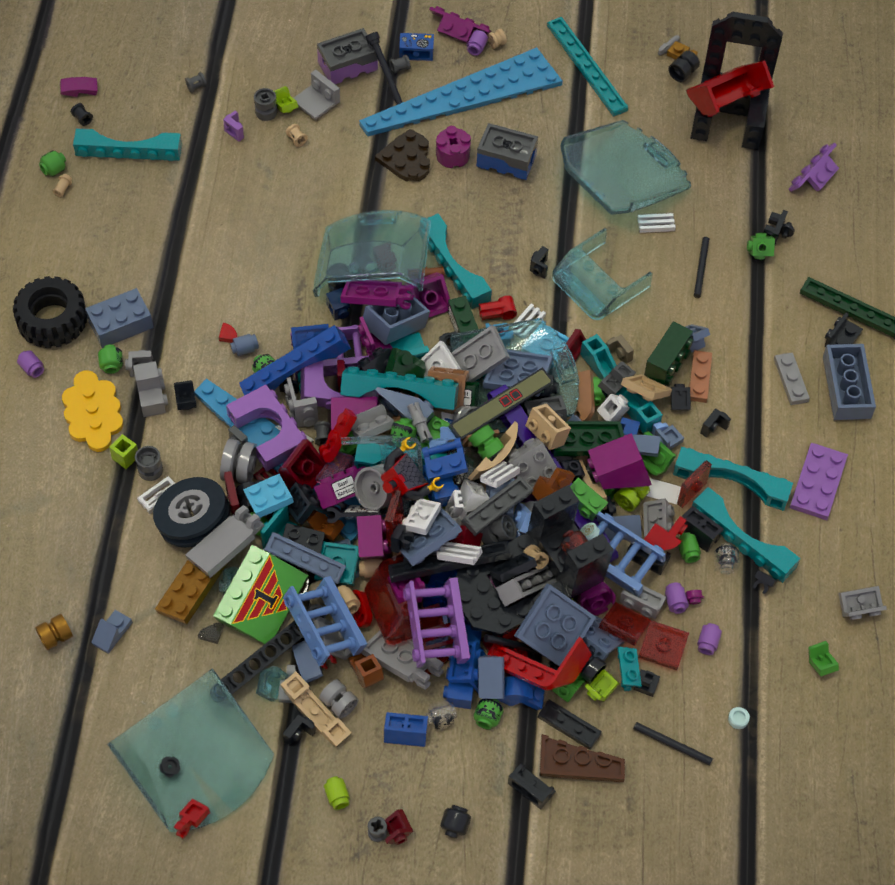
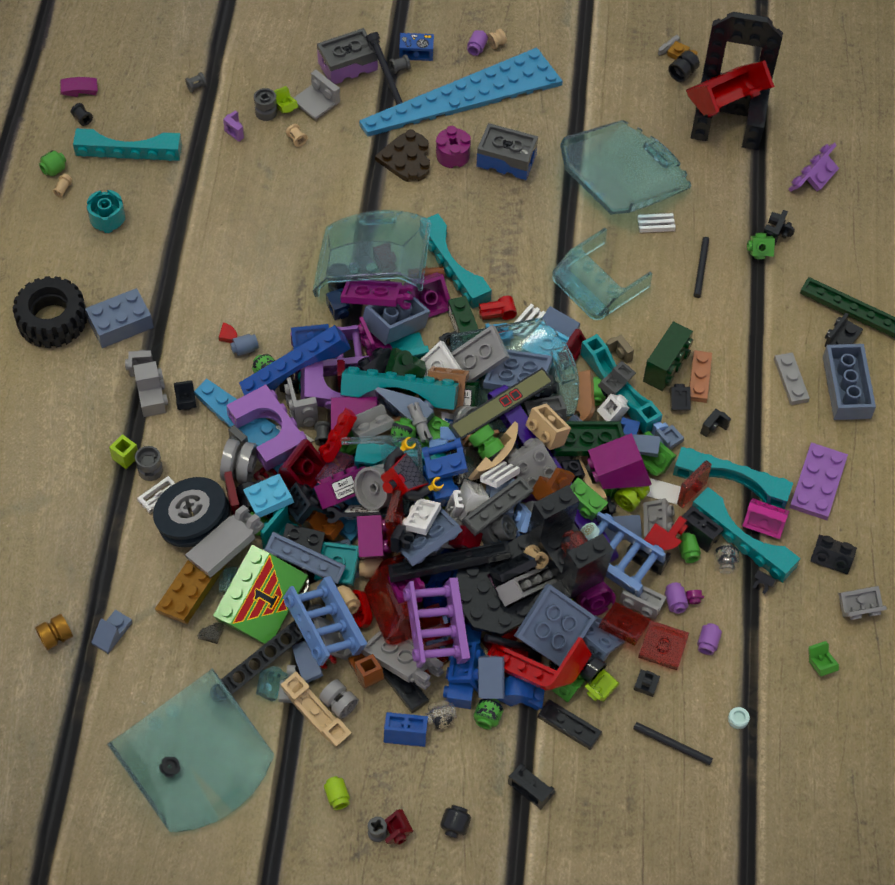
medium lavender brick [17,350,44,378] -> none
yellow plate [62,370,123,452] -> none
bright green head [98,344,123,374] -> none
red plate [174,798,210,839] -> none
black bracket [283,715,315,746] -> none
magenta bracket [429,6,491,44] -> none
white tile [436,542,483,565] -> none
black bracket [530,246,549,279] -> none
reddish brown wing [539,734,625,782] -> none
teal tile [547,17,628,117] -> none
teal hinge [617,647,642,691] -> none
tan plate [621,374,672,401] -> none
sand blue slope [686,324,710,353] -> none
none -> teal brick [87,190,126,233]
none -> black tile [381,666,429,713]
none -> sand blue slope [539,306,580,338]
none -> dark pink bracket [742,498,790,539]
none -> black bracket [810,534,857,574]

